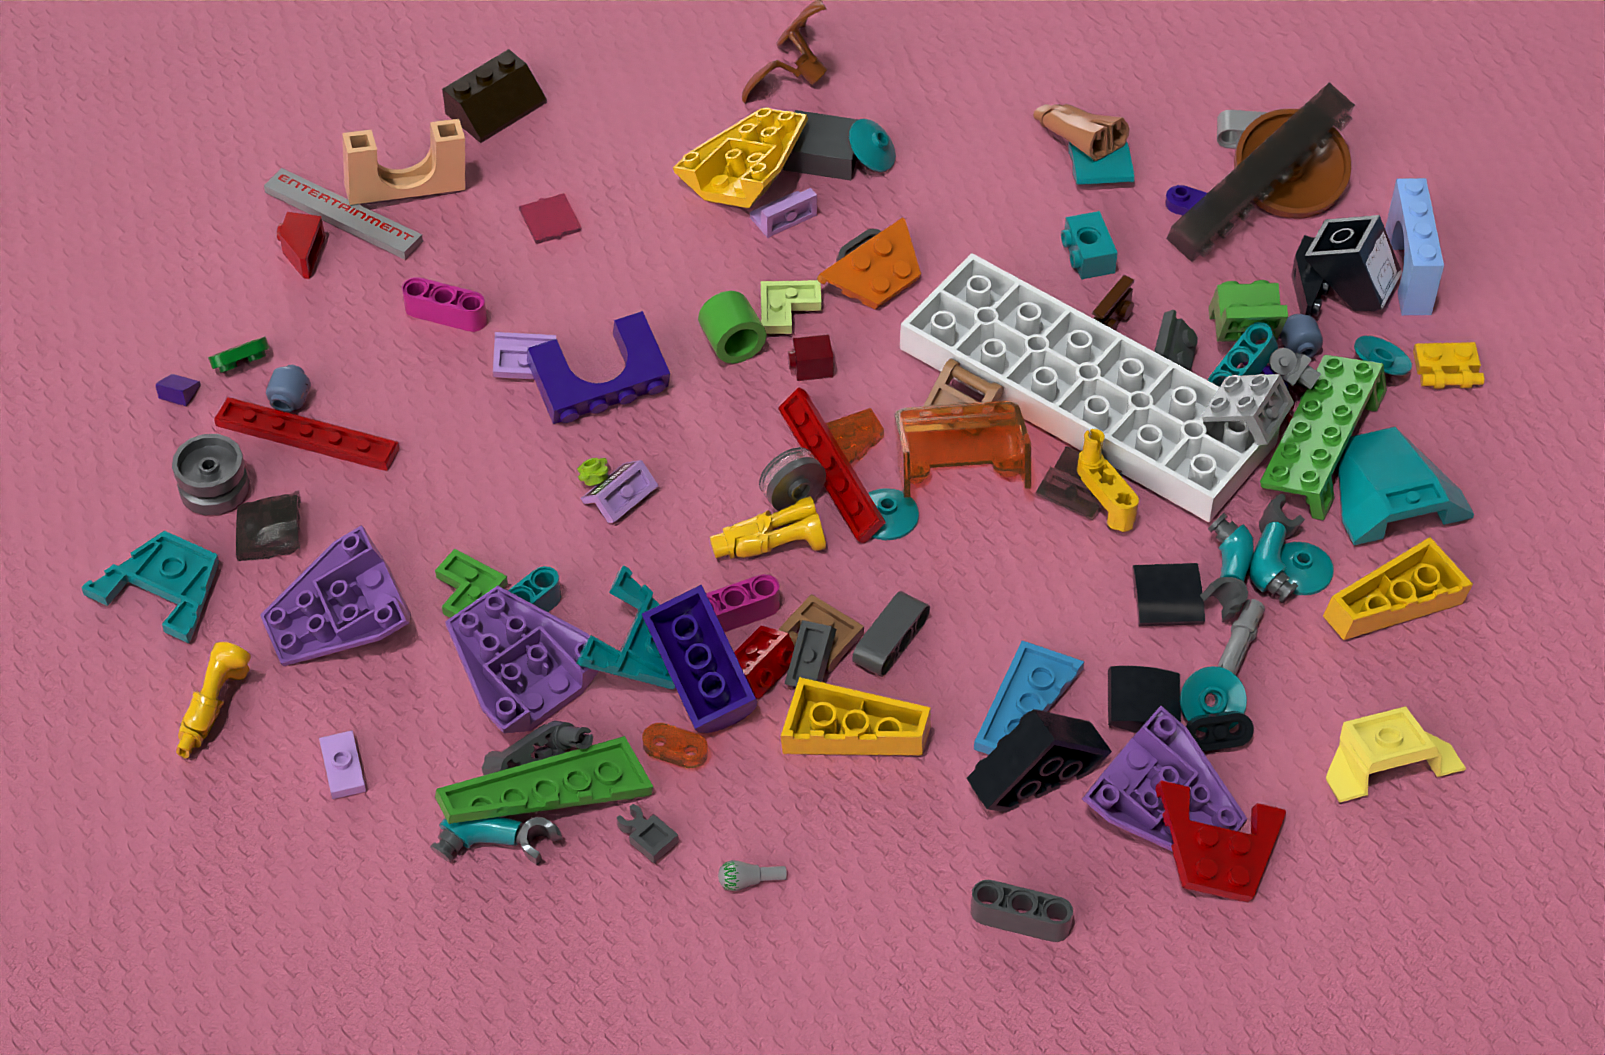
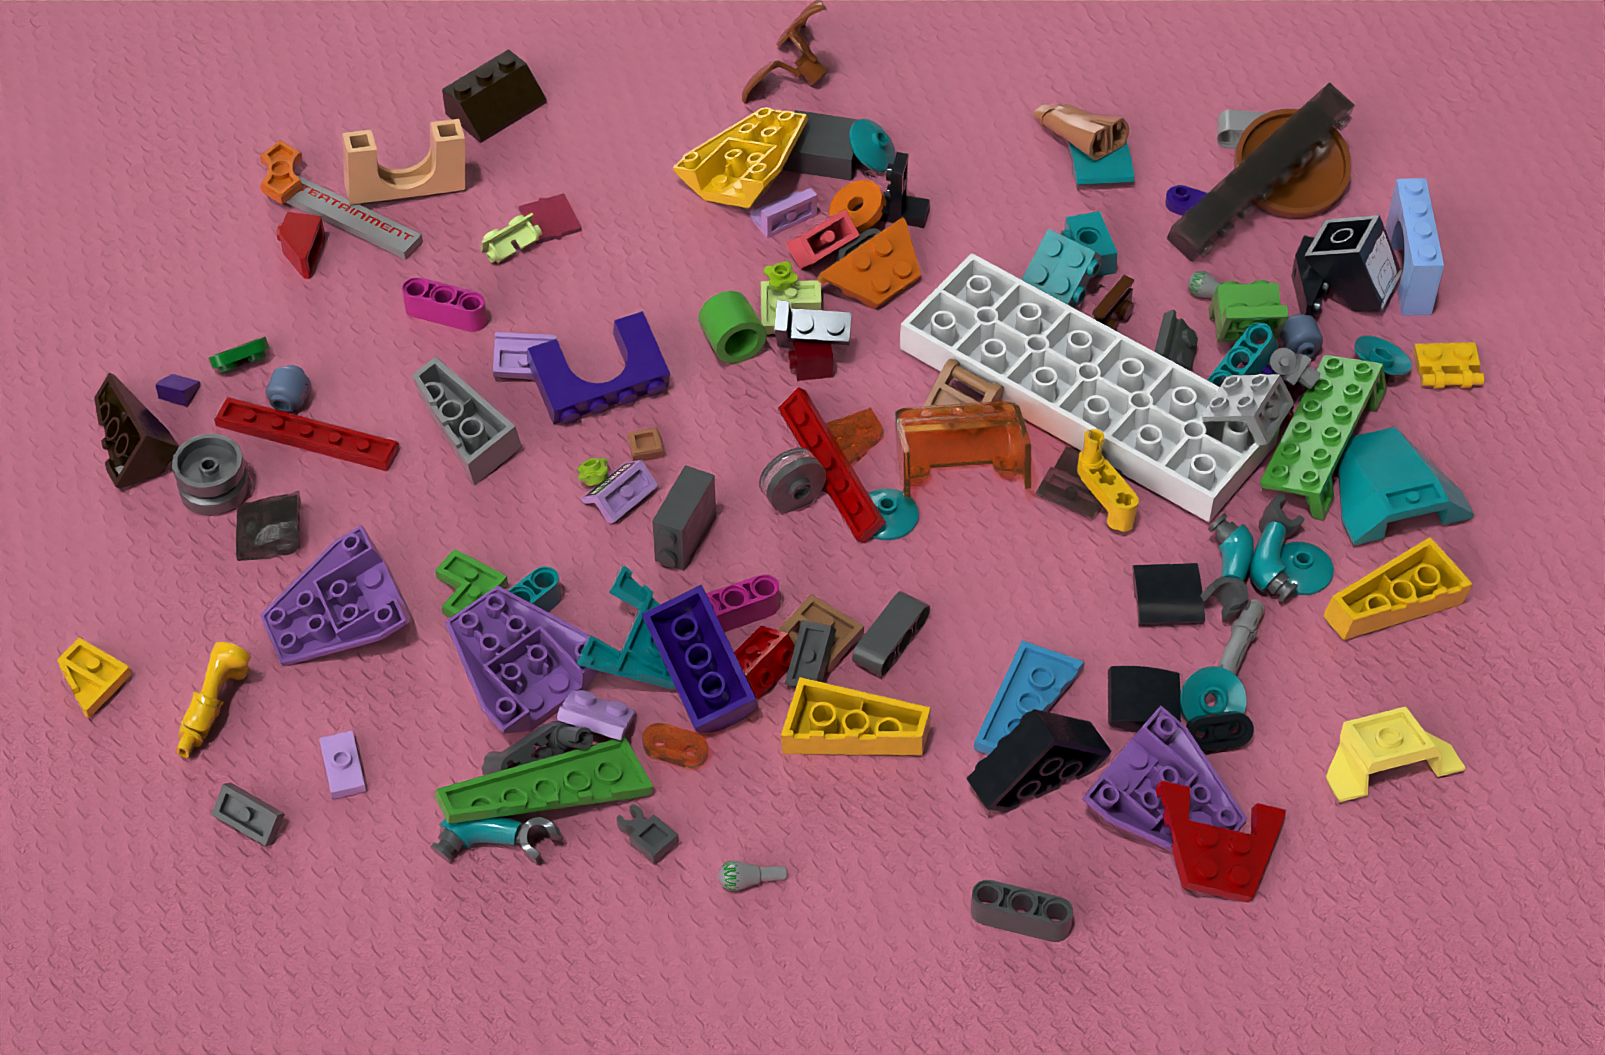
teal wing [81,531,219,643] -> none
yellow piece [709,496,826,559] -> none
none -> yellow wing [57,637,132,718]
none -> dark brown wedge [94,373,179,489]
none -> dark grey plate [211,782,285,846]
none -> orange tile [260,140,303,205]
none -> light grey wedge [412,356,522,485]
none -> yellowish green hinge [481,213,542,263]
none -> lavender plate [557,690,636,741]
none -> nougat tile [627,427,664,461]
none -> dark grey brick [652,465,716,571]
none -> lime plate [764,261,798,291]
none -> bracket [775,300,852,348]
none -> coral brick [785,210,860,269]
none -> orange tile [829,180,886,233]
none -> black bracket [879,152,930,228]
none -> teal plate [1021,229,1102,309]
none -> light grey piece [1188,271,1222,298]

